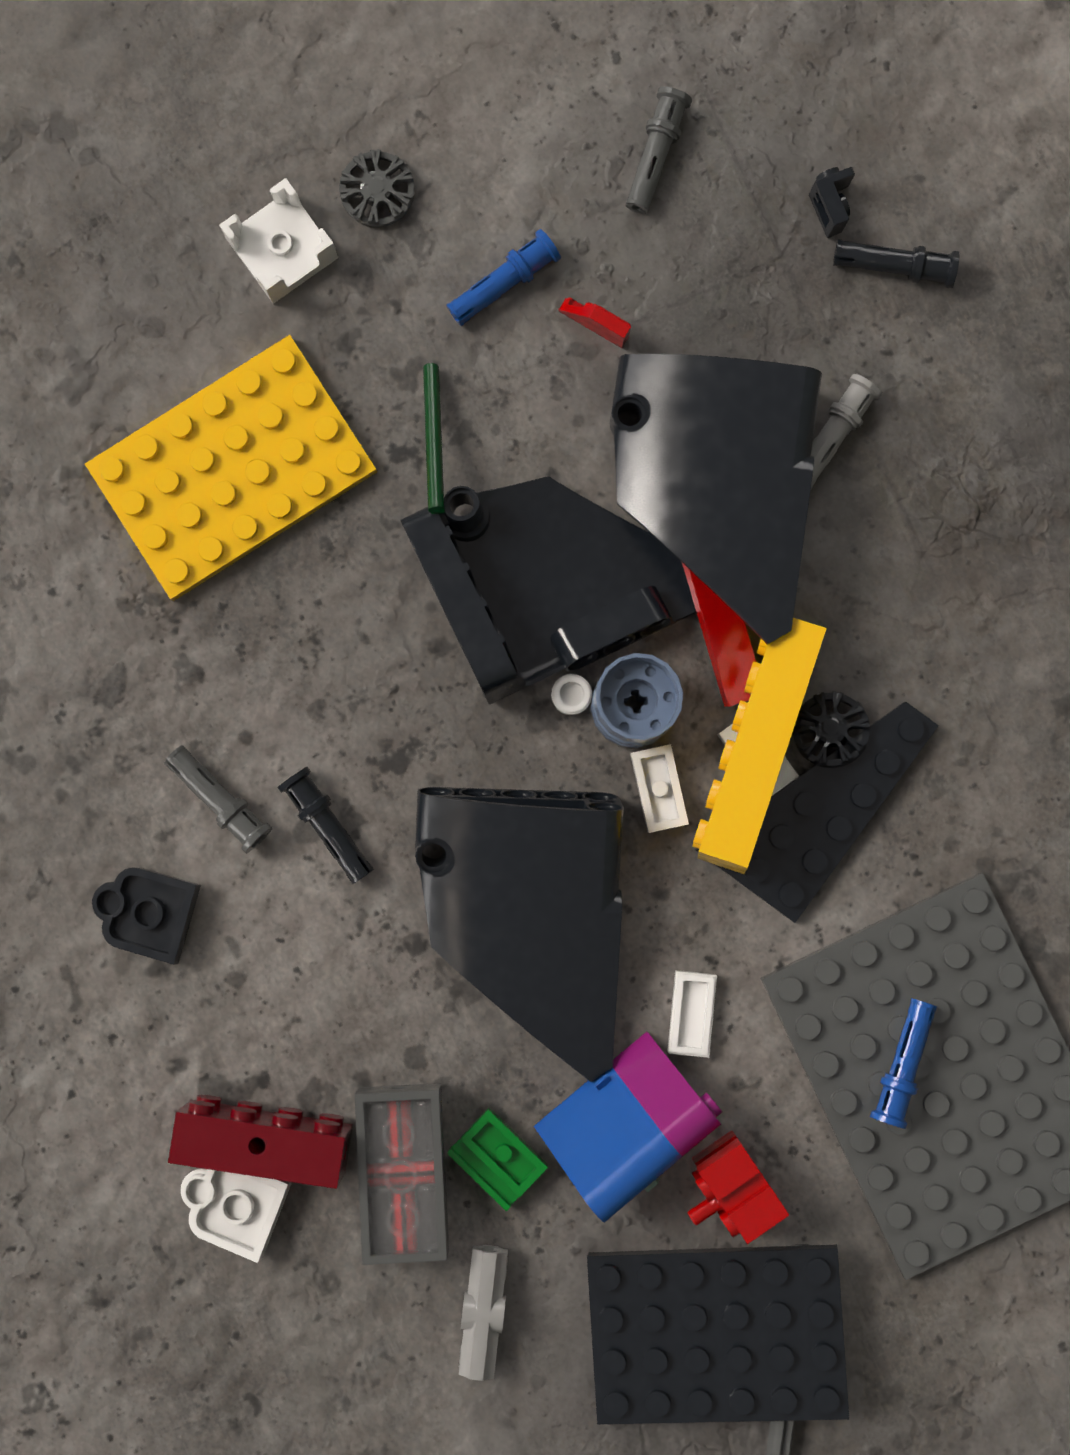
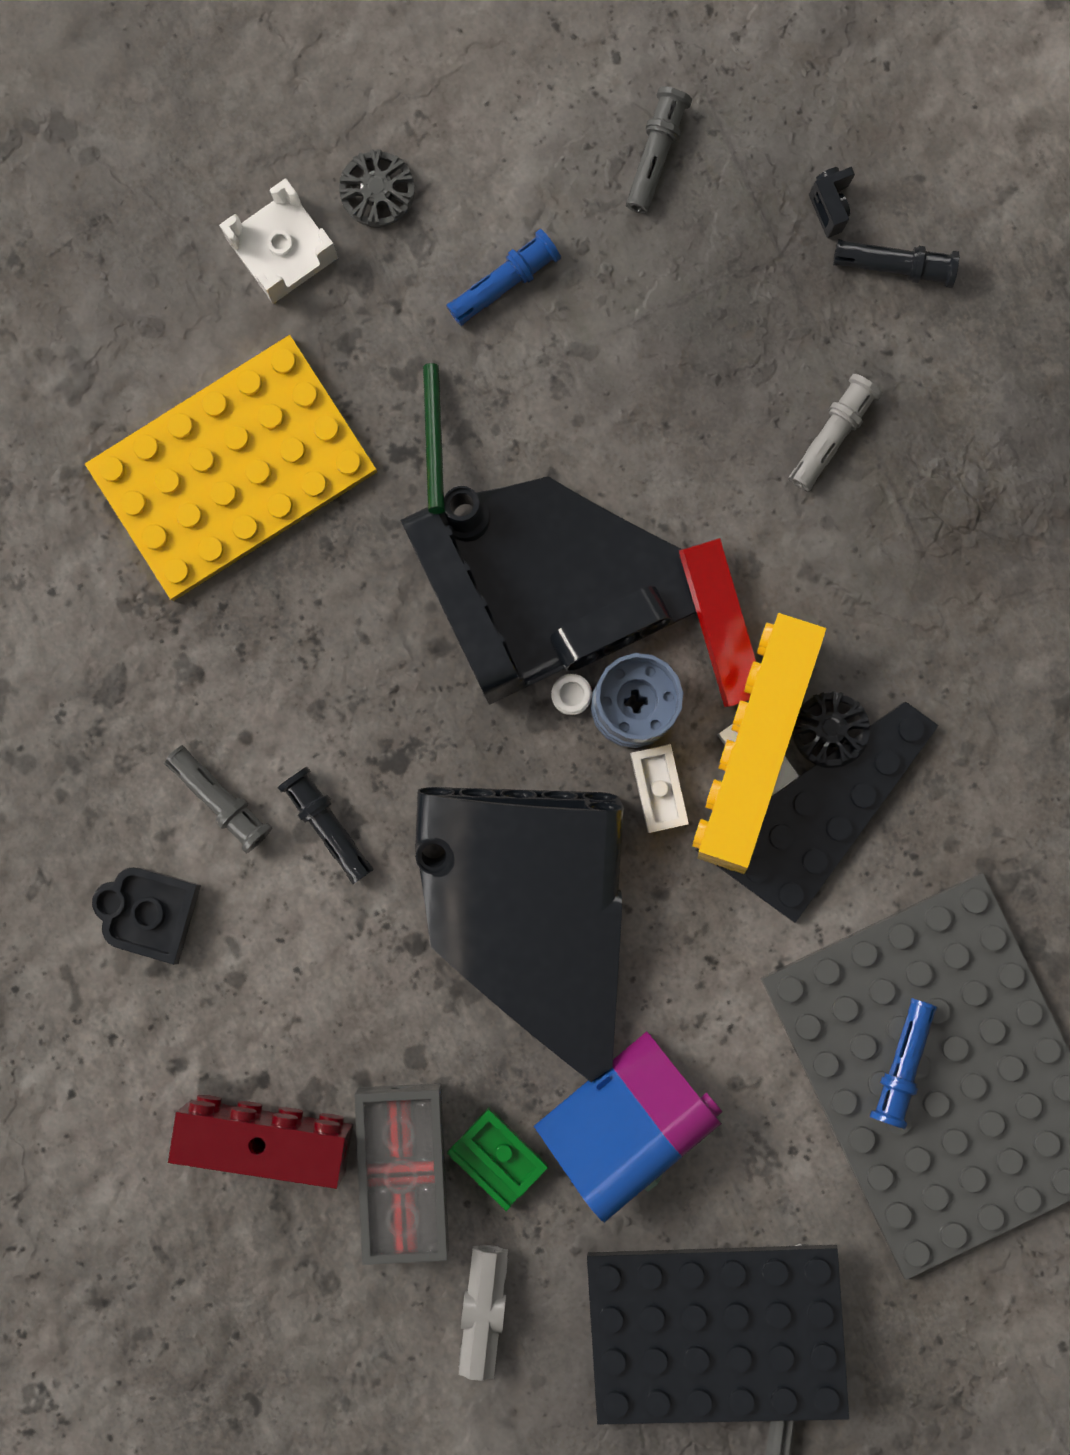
white plate [181,1168,292,1263] -> none
red tile [559,297,631,348] -> none
black panel [610,354,822,645] -> none
white tile [667,970,717,1058] -> none
red brick [687,1130,789,1244] -> none

